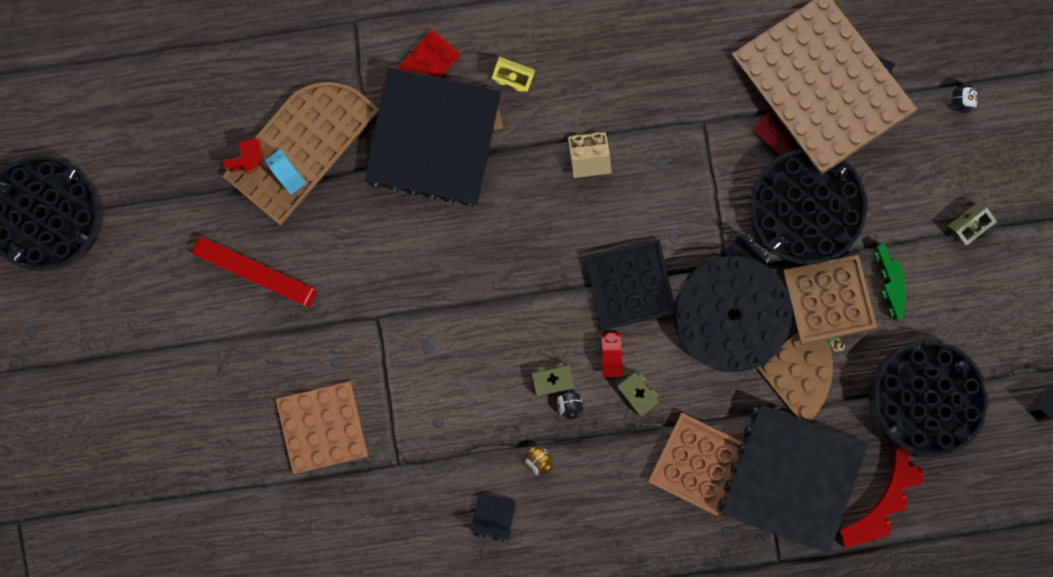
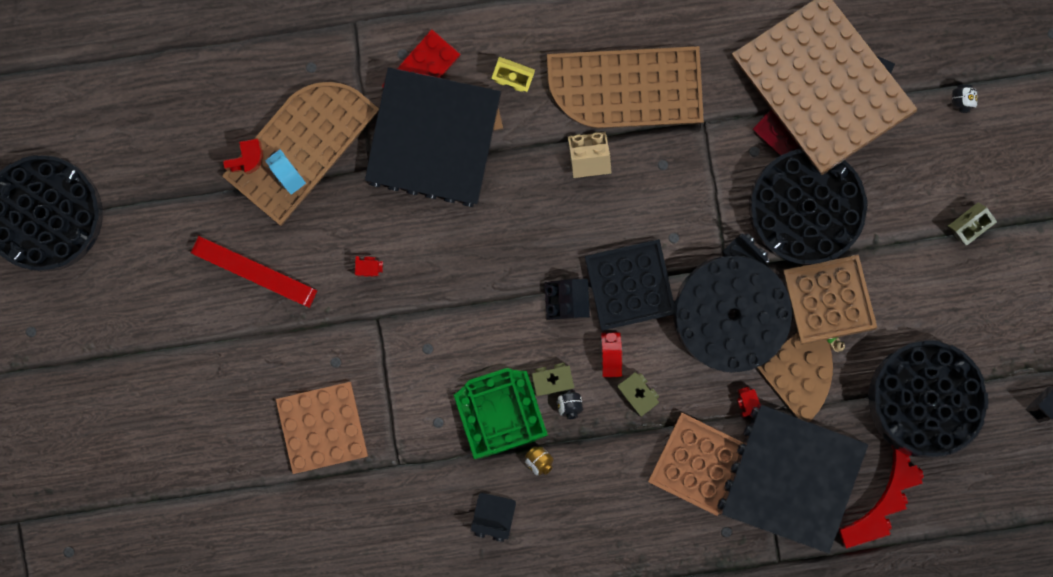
green slope [873,244,906,321] -> none
none -> red brick [355,256,383,277]
none -> green wedge [454,368,548,460]
none -> black slope [544,279,590,320]
none -> medium nougat plate [547,46,704,129]
none -> red brick [737,386,760,417]

